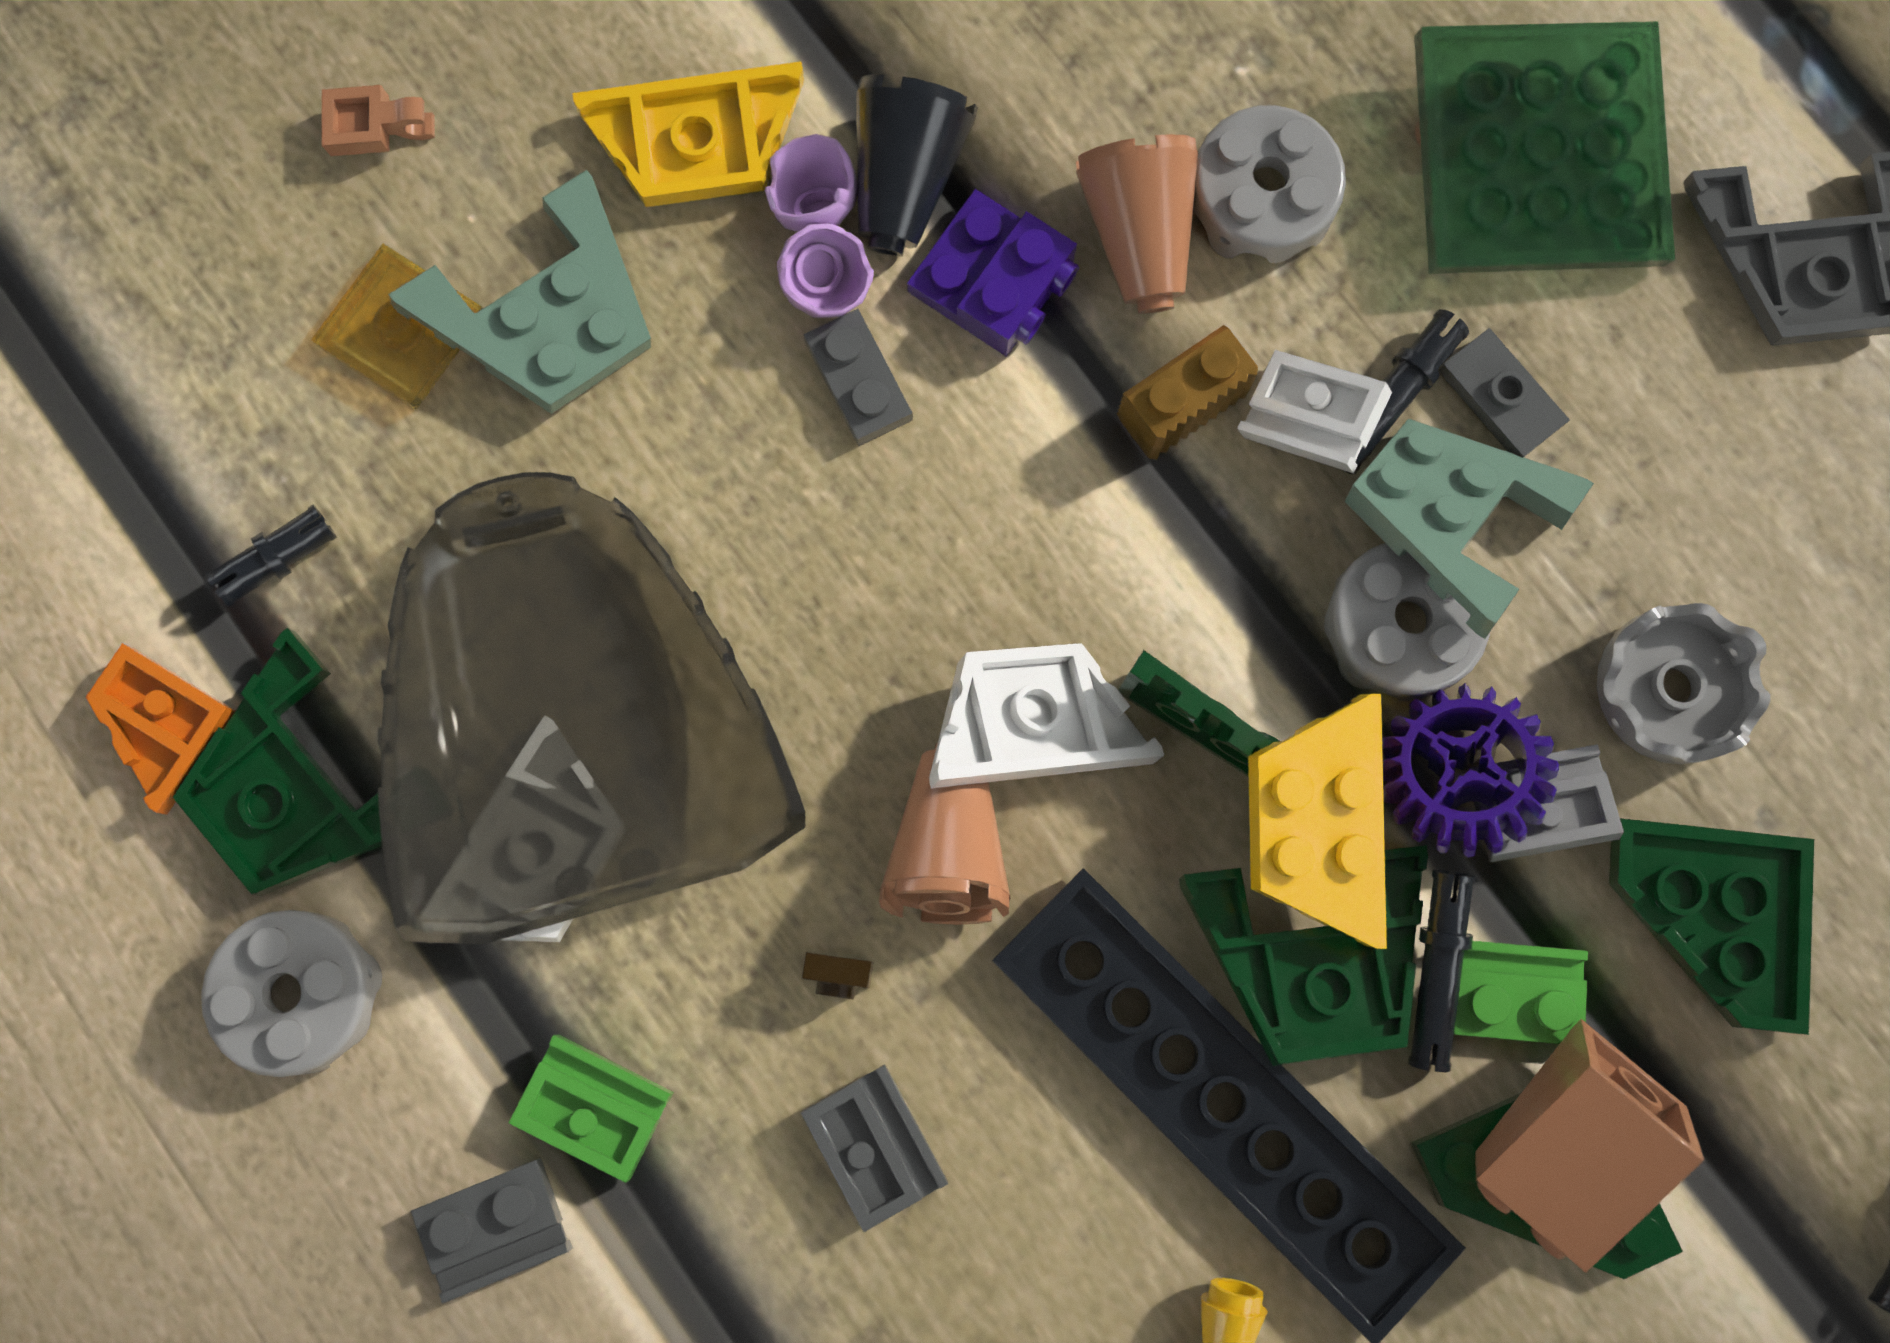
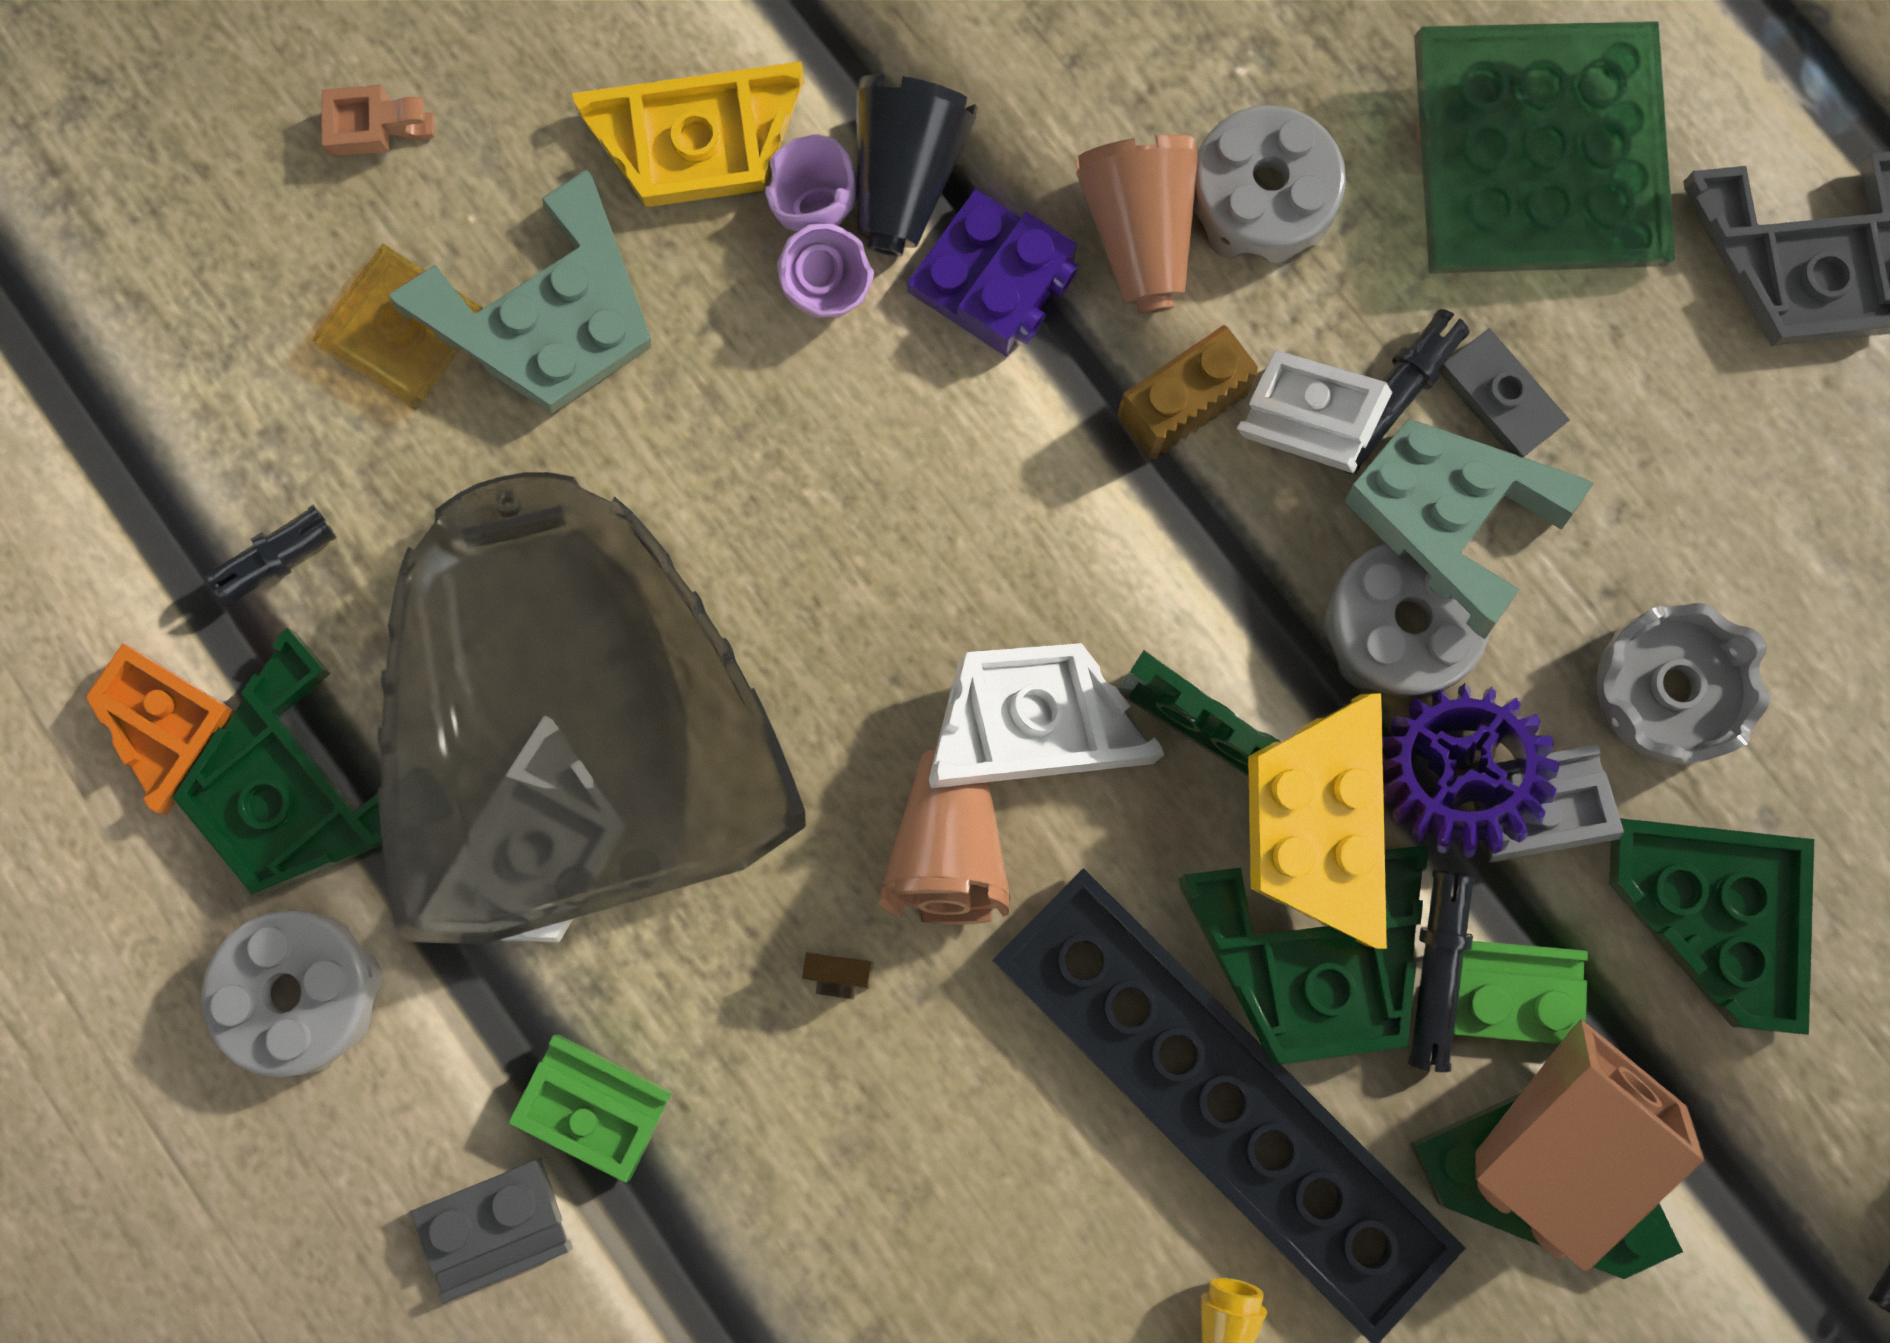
dark grey plate [800,1064,948,1232] -> none
dark grey plate [803,309,913,447] -> none

